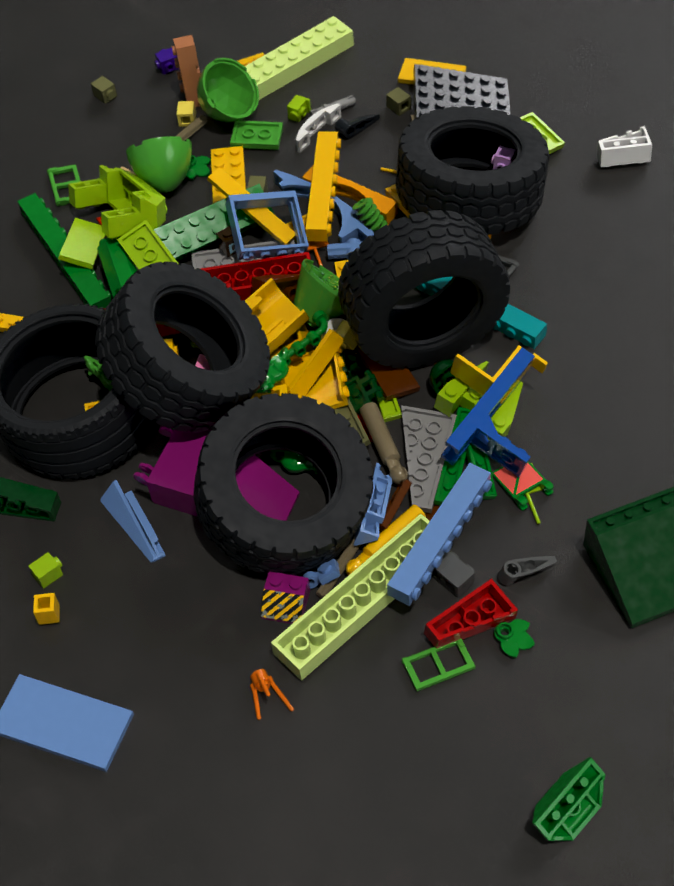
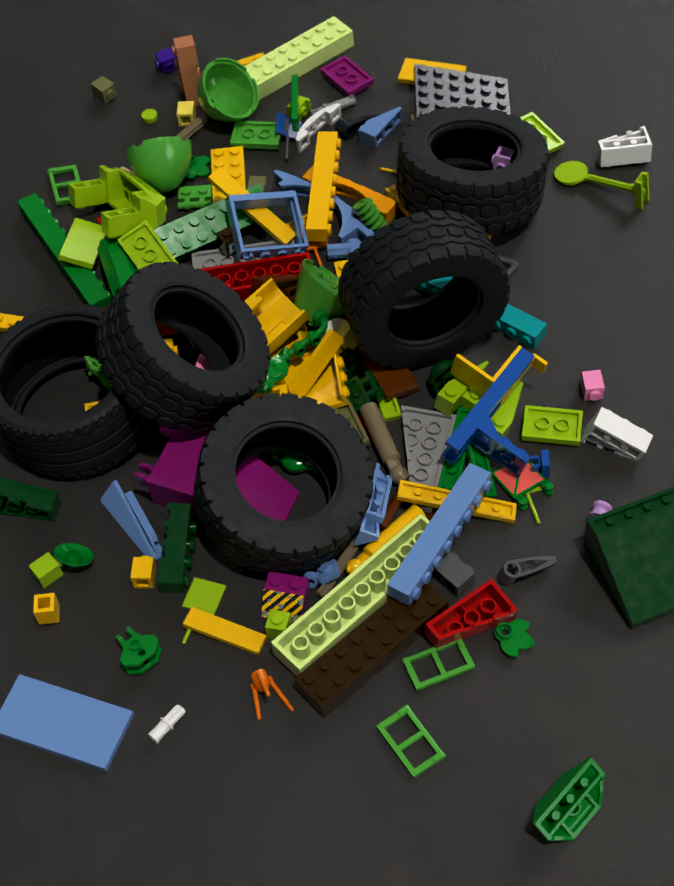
olive brick [386,87,411,116] -> none
none -> green dish [53,543,94,567]
none -> green hinge [115,626,162,675]
none -> yellow brick [130,555,157,588]
none -> lime tile [141,109,158,124]
none -> white axle [147,705,186,744]
none -> dark green wedge [157,503,199,594]
none -> bright green plate [178,185,212,211]
none -> lime piece [182,577,227,644]
none -> yellow tile [183,607,267,656]
none -> lime brick [265,609,293,640]
none -> blue piece [275,112,302,160]
none -> green tile [291,75,299,132]
none -> dark brown brick [294,583,449,718]
none -> magenta plate [320,55,374,97]
none -> medium blue slope [358,107,403,149]
none -> bright green window [376,705,446,779]
none -> yellow tile [396,480,517,524]
none -> lime plate [522,405,583,446]
none -> blue tile [531,450,550,477]
none -> lime piece [554,161,650,210]
none -> bright pink brick [580,370,605,401]
none -> white wedge [580,407,653,461]
none -> lavender wheel [588,500,612,519]

